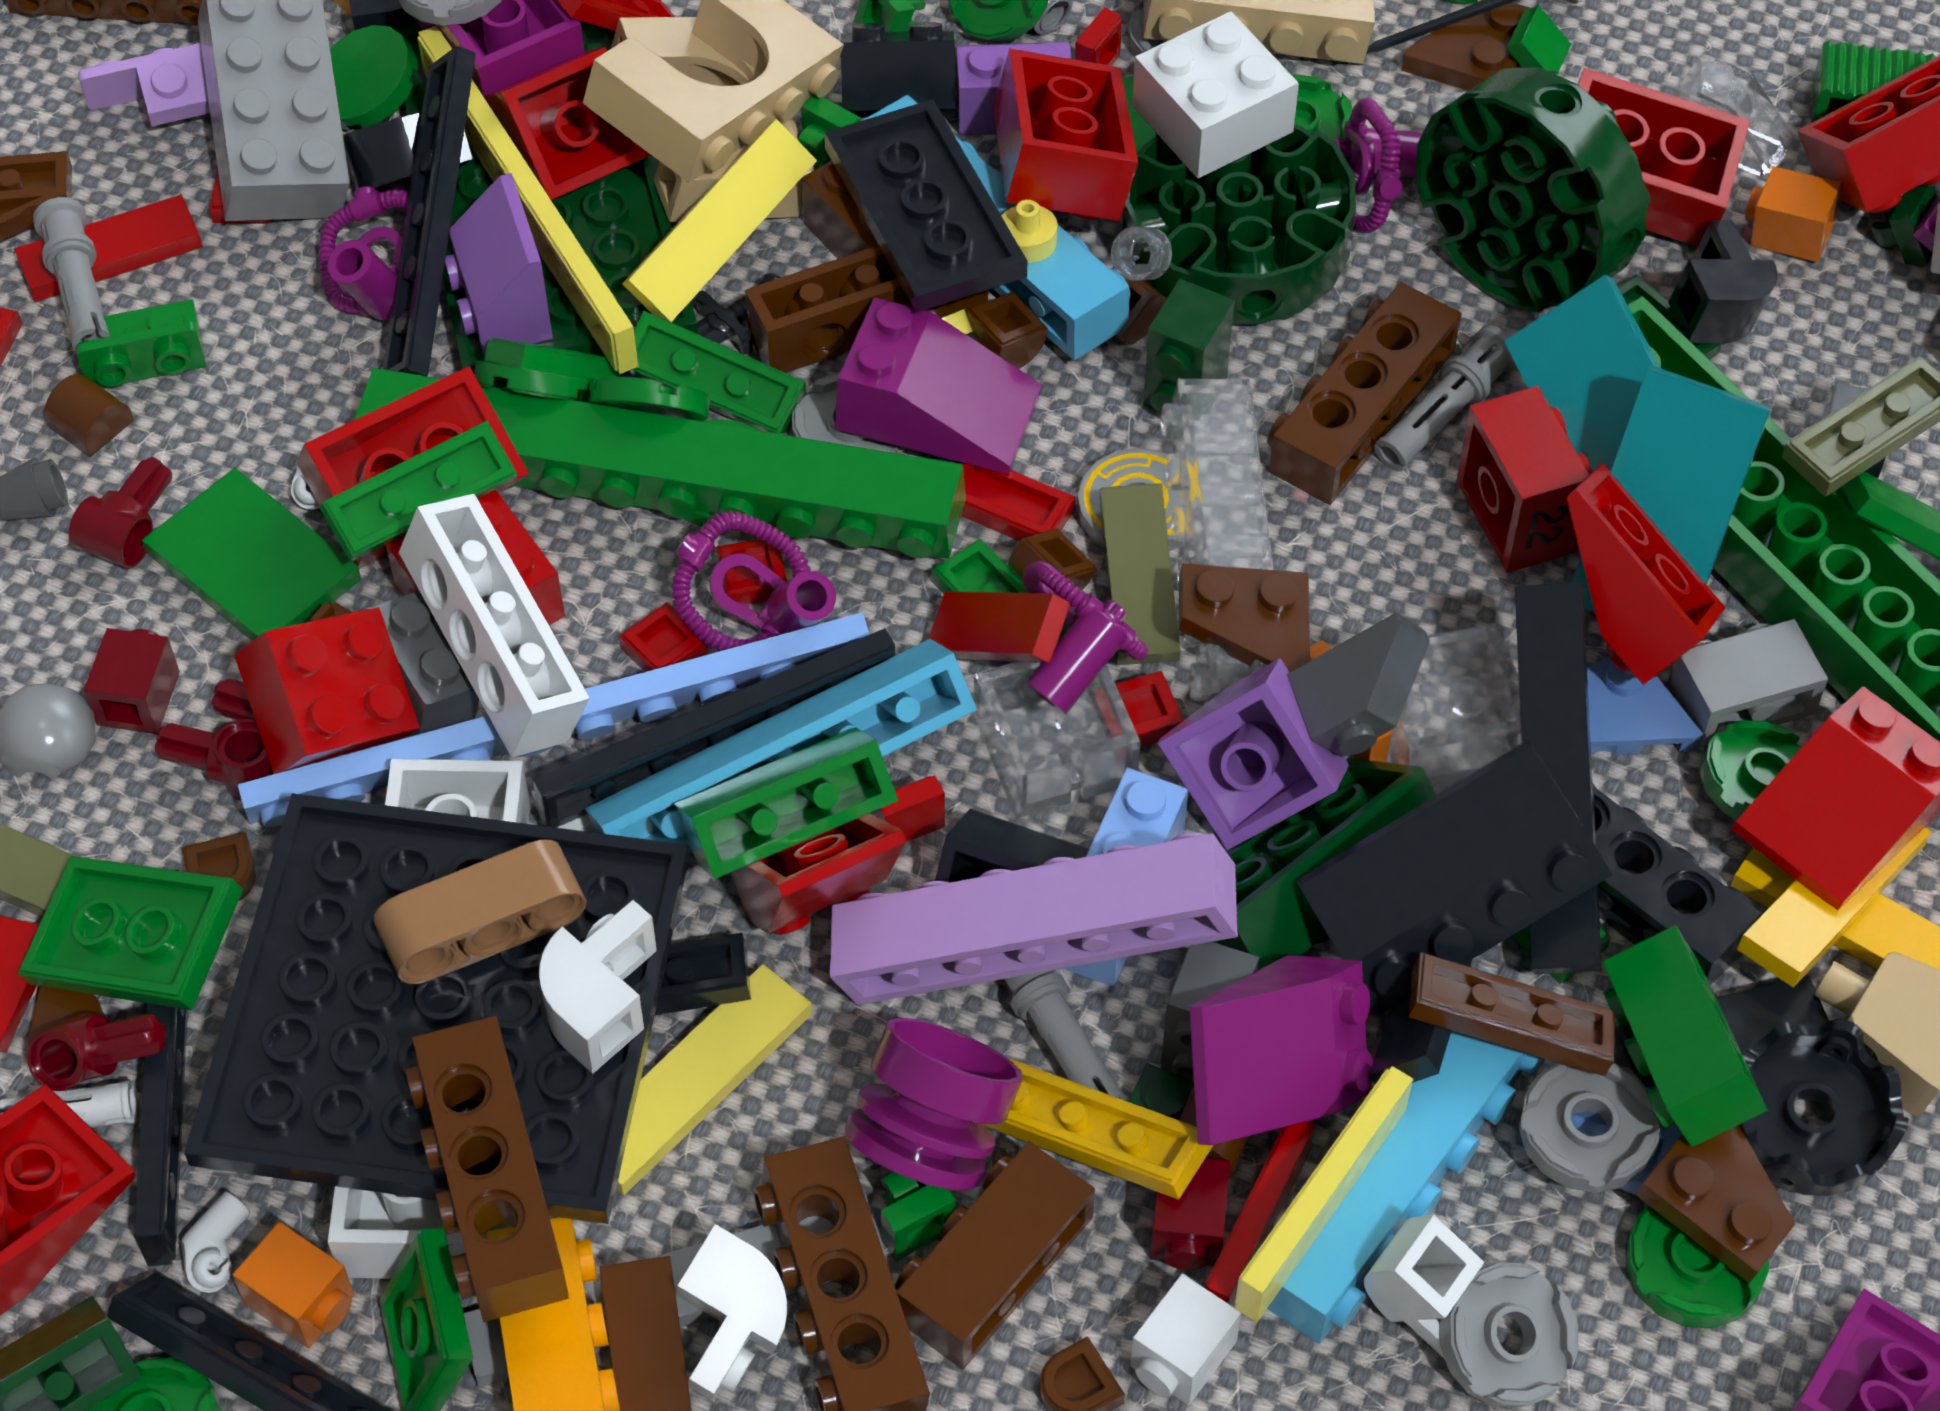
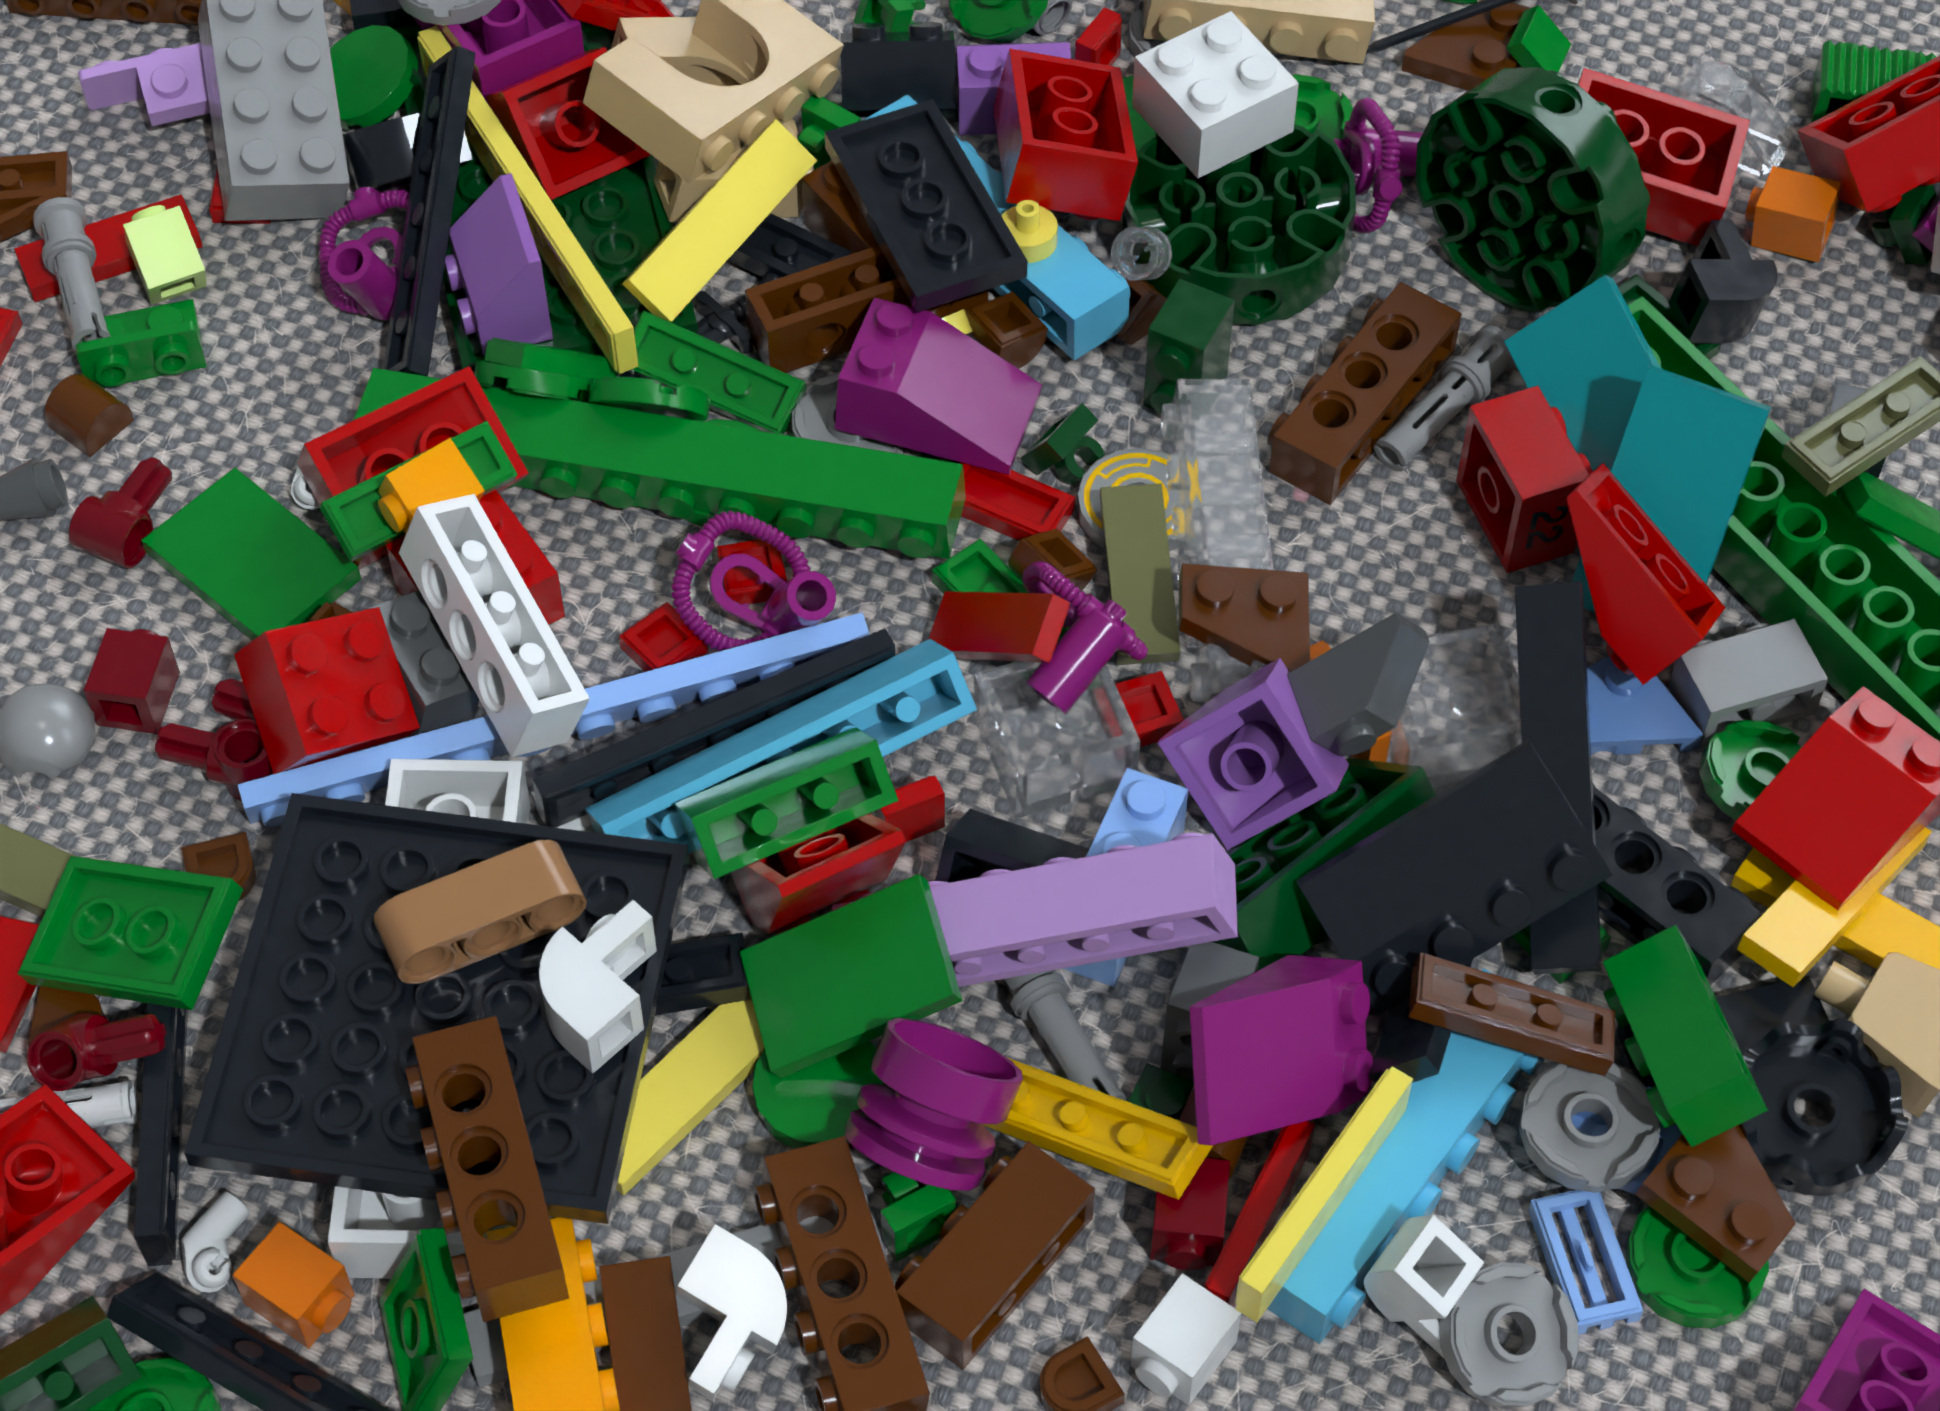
none -> yellowish green brick [123,205,207,305]
none -> light orange brick [378,438,485,534]
none -> black plate [728,213,851,277]
none -> green tile [740,874,963,1078]
none -> green tile [752,1041,885,1149]
none -> dark green tile [1020,403,1105,485]
none -> light blue tile [1528,1190,1643,1335]

